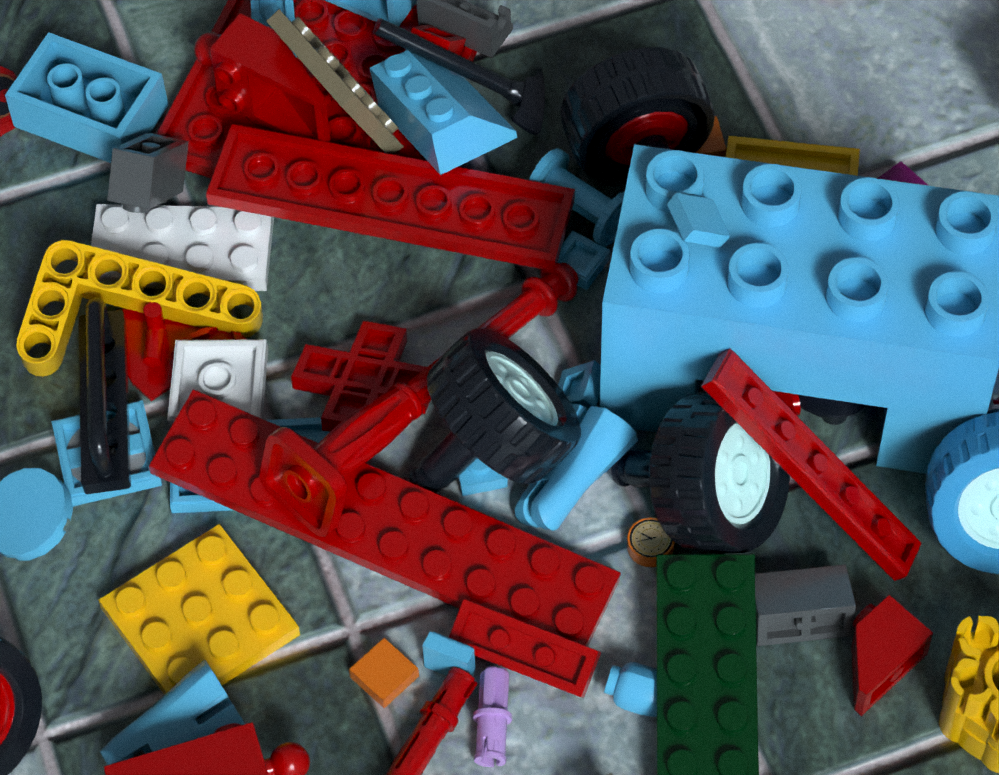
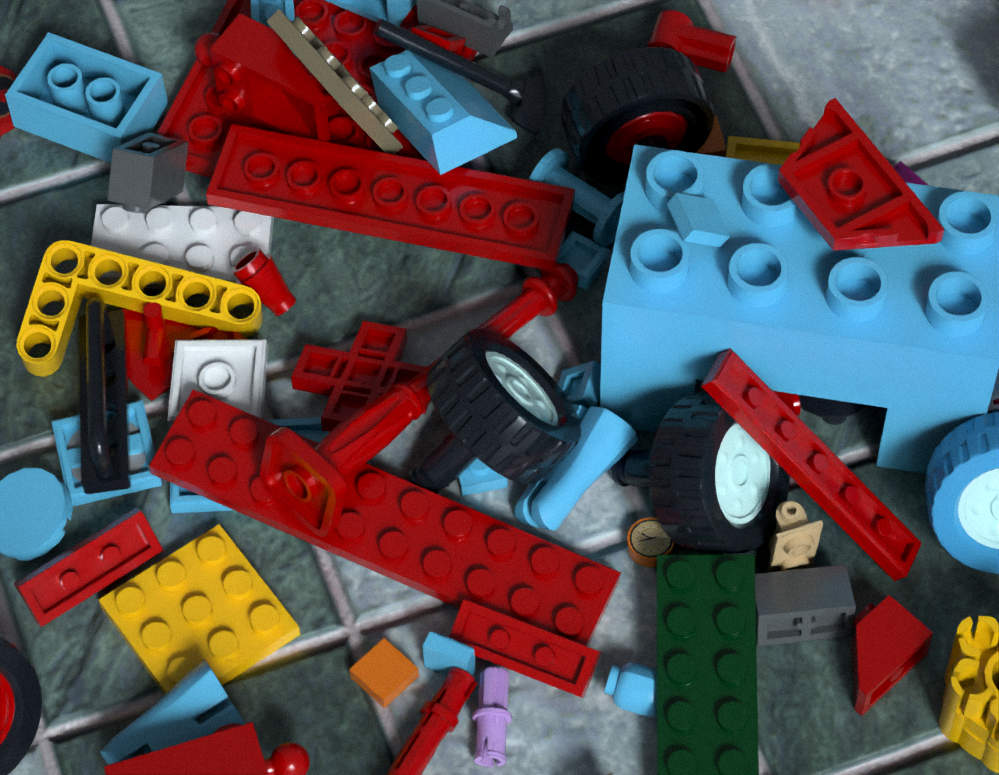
none -> red plate [14,508,164,627]
none -> red cone [232,248,296,316]
none -> red piece [647,10,737,73]
none -> tan hinge [767,501,823,573]
none -> red wing [778,98,944,251]

